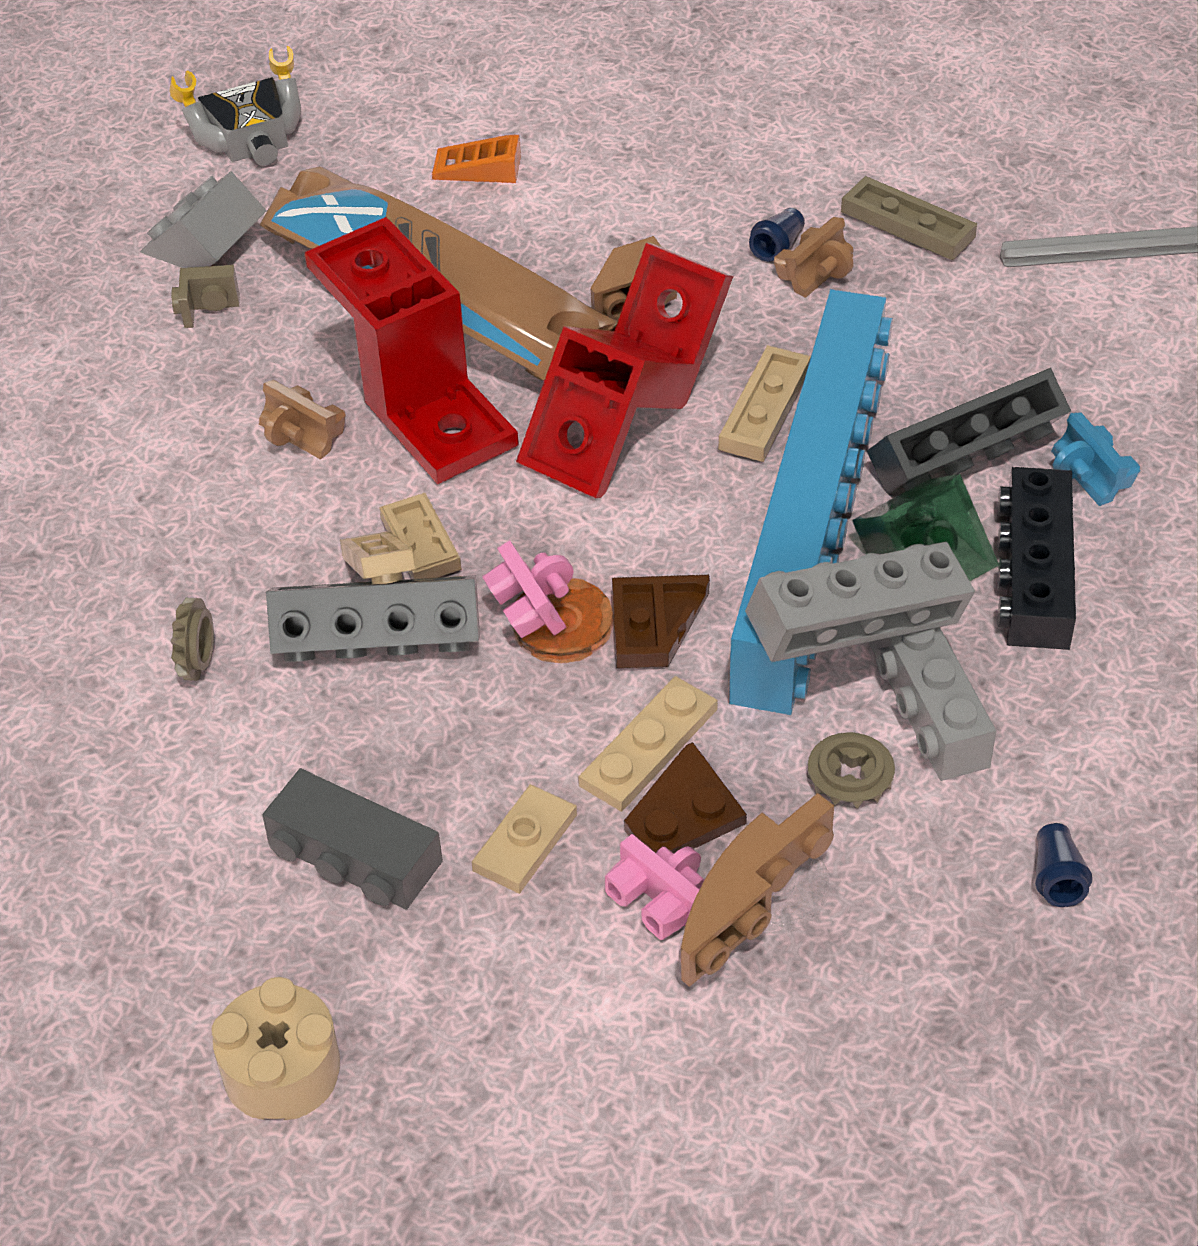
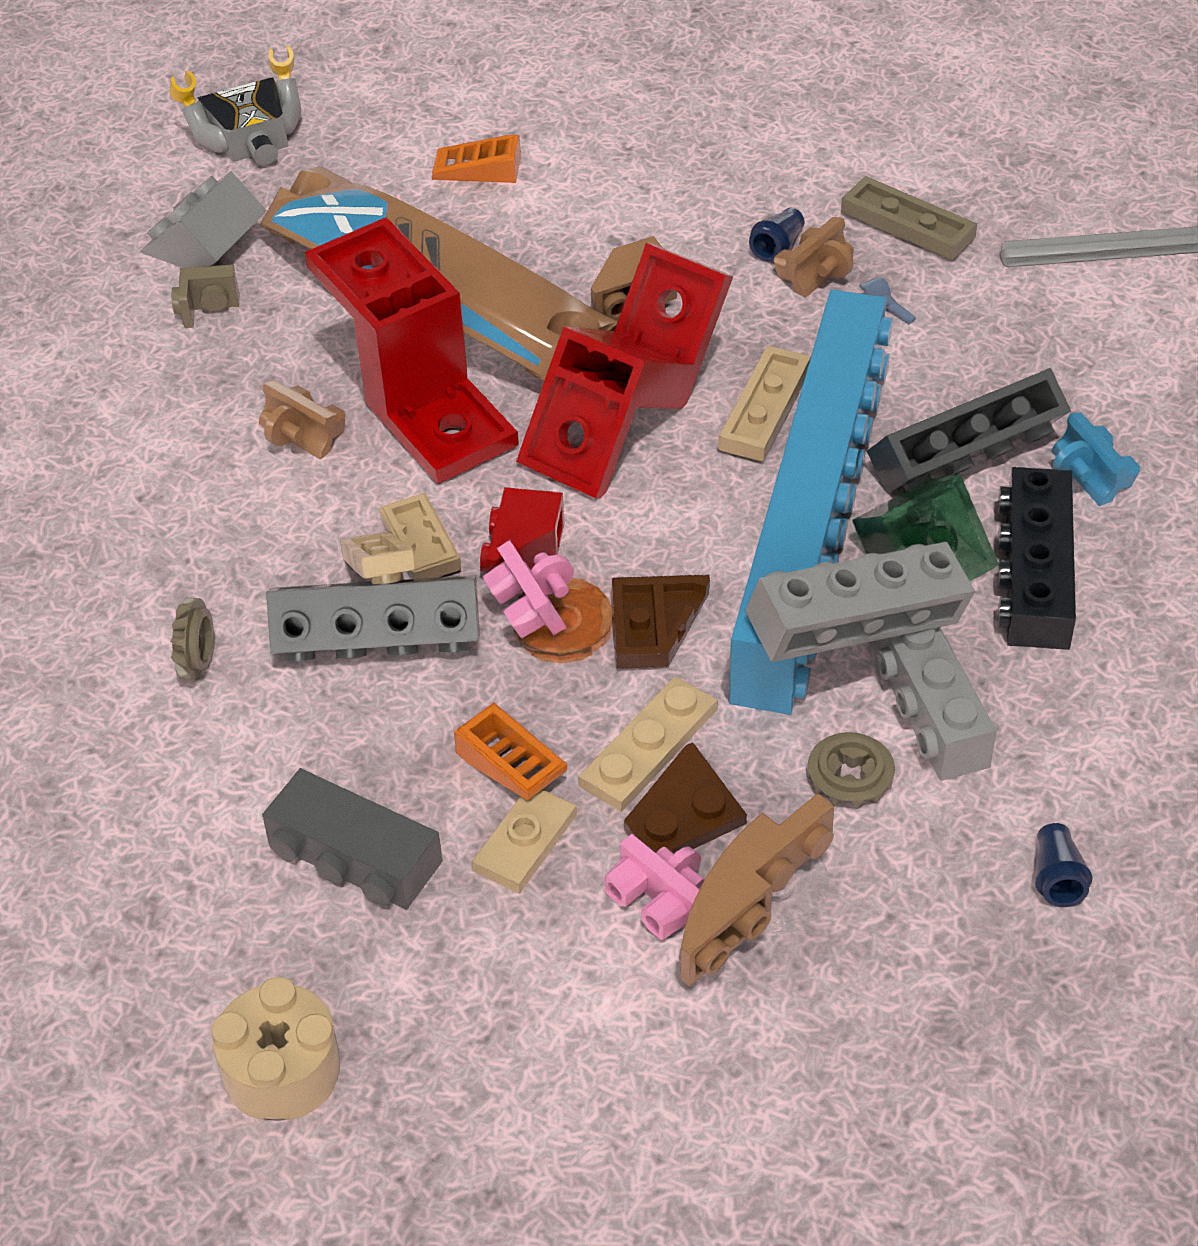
none -> orange slope [454,702,567,801]
none -> red slope [480,487,565,590]
none -> sand blue hand [859,278,916,325]

